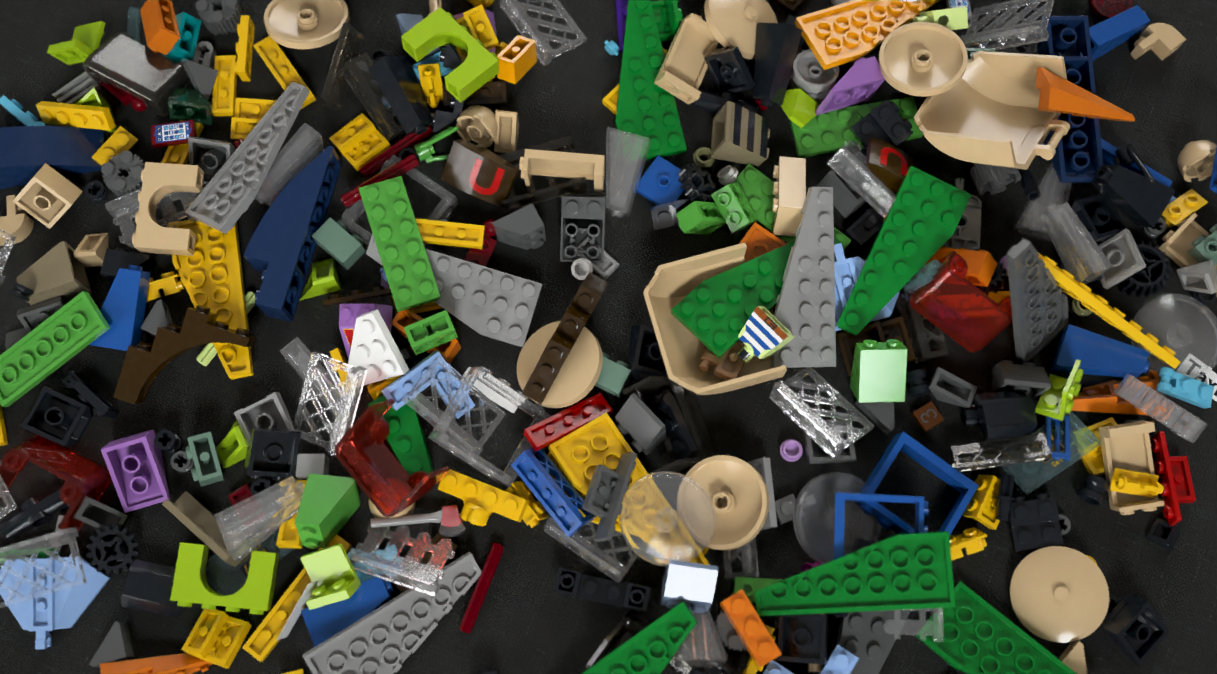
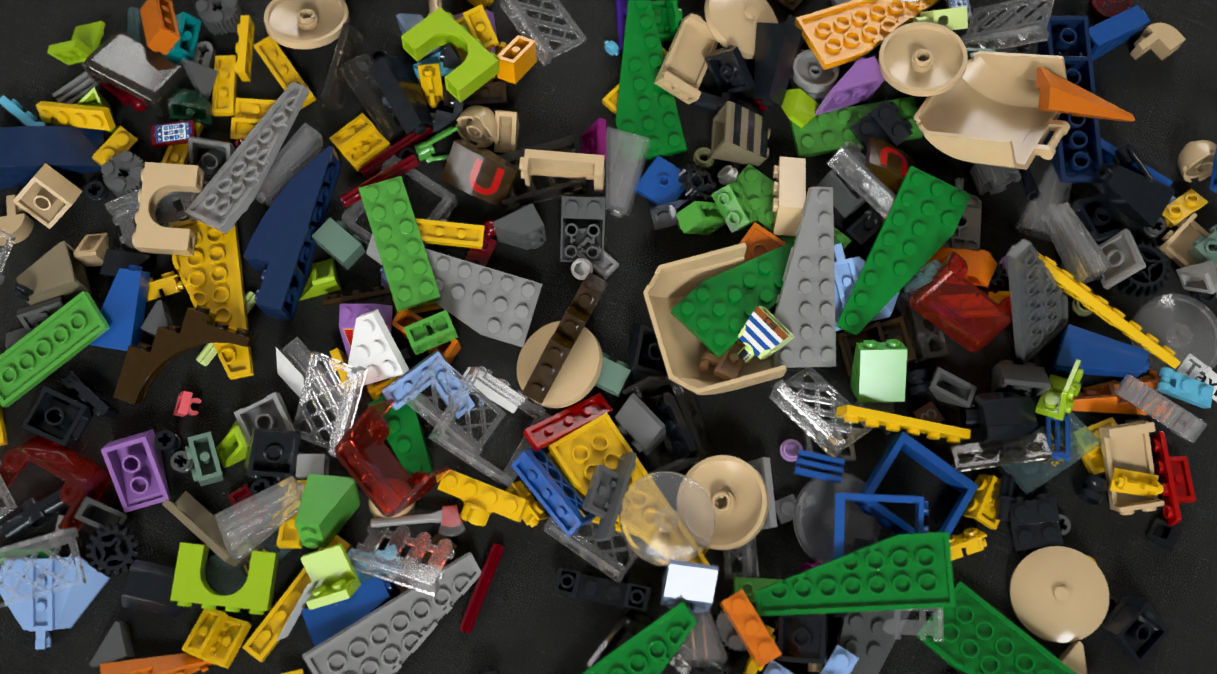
none -> coral tile [173,391,201,417]
none -> white sticker [276,348,304,402]
none -> magenta tile [581,118,607,160]
none -> blue tile [794,450,845,484]
none -> yellow plate [836,405,971,444]

